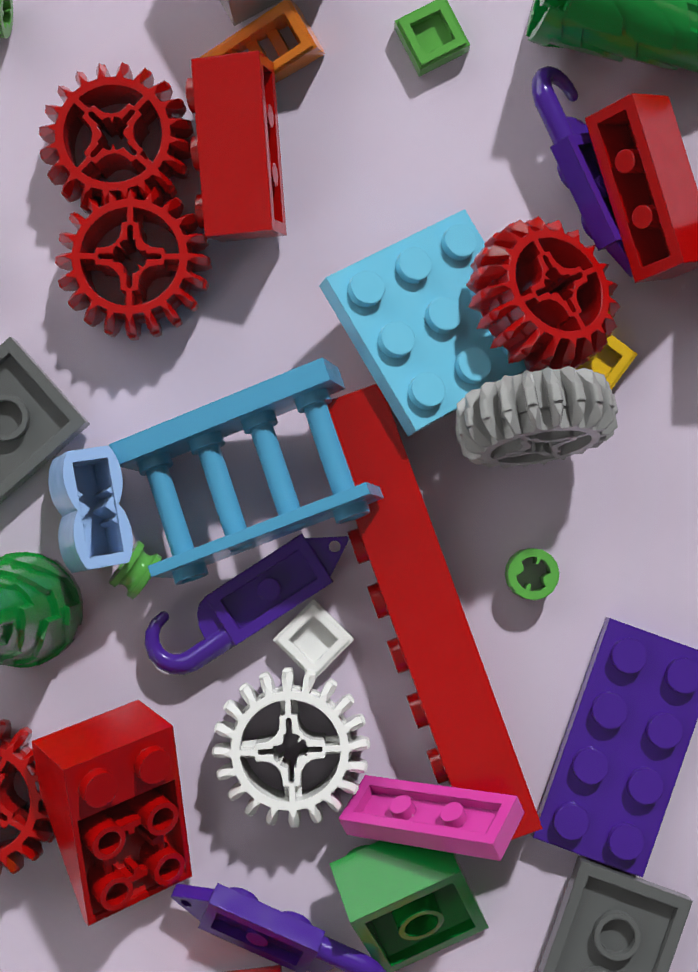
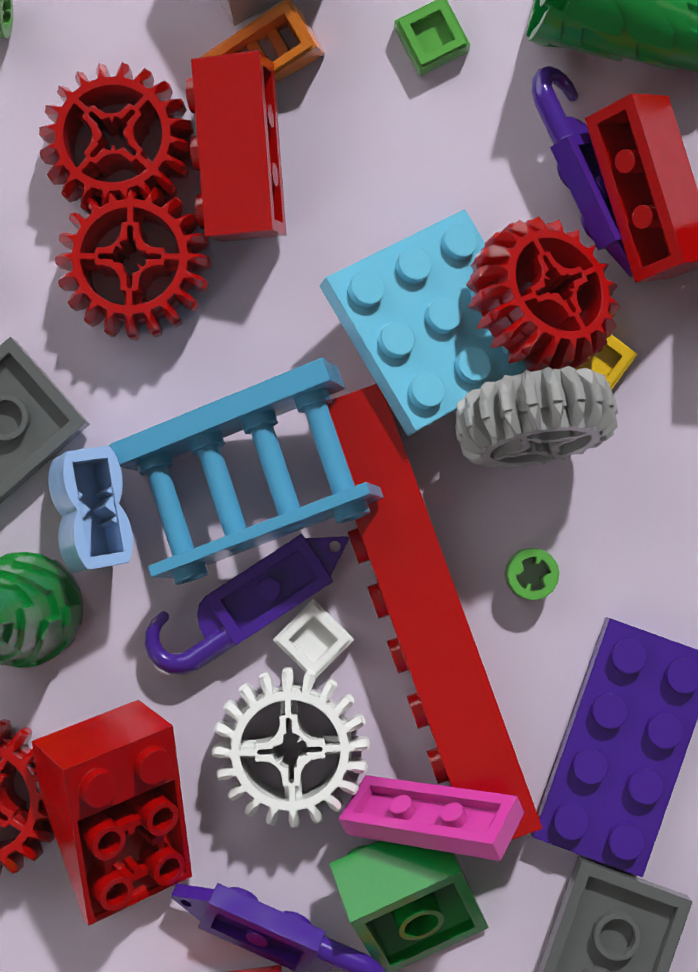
bright green bush [109,540,163,599] -> none

